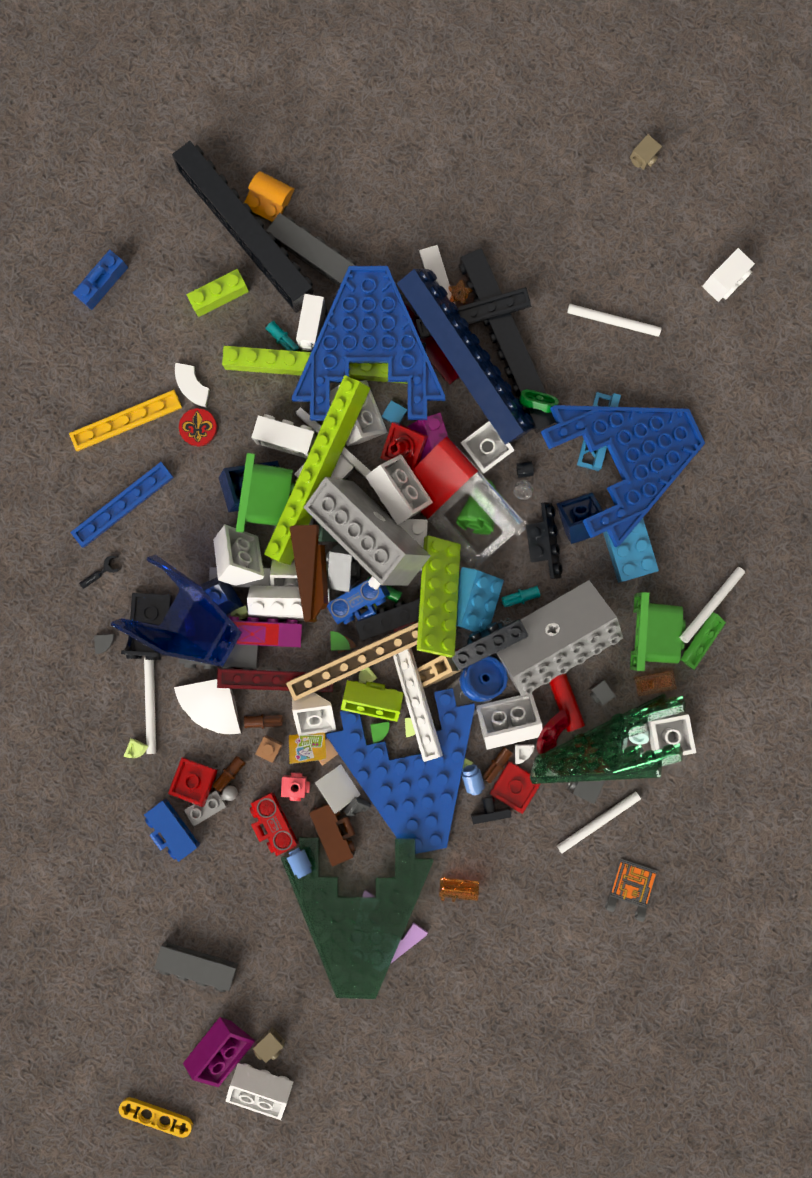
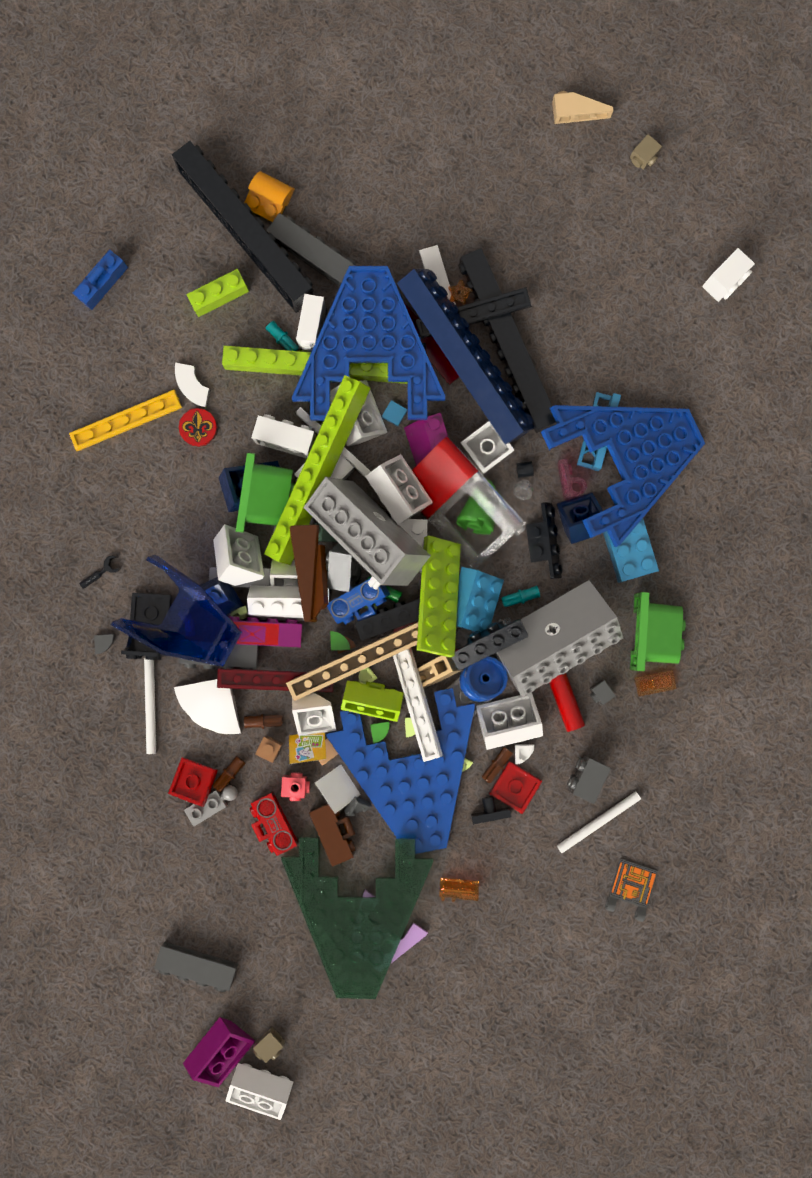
blue plate [70,462,174,548] -> none
yellow beam [119,1097,193,1138] -> none
yellowish green tile [124,738,148,758] -> none
blue piece [144,798,200,862] -> none
medium blue brick [287,848,312,879] -> none
red plate [380,422,428,470] -> none
medium blue brick [462,765,485,795] -> none
green plate [519,389,559,413] -> none
clear green wing [529,693,686,784] -> none
dark red tile [536,710,570,755] -> none
white piece [567,304,661,337] -> none
light aqua tile [629,724,649,744] -> none
white brick [646,713,696,760] -> none
white piece [680,567,745,643] -> none
bright green plate [680,612,726,670] -> none
none -> tan slope [552,91,613,124]
none -> clear pink plate [557,459,587,500]

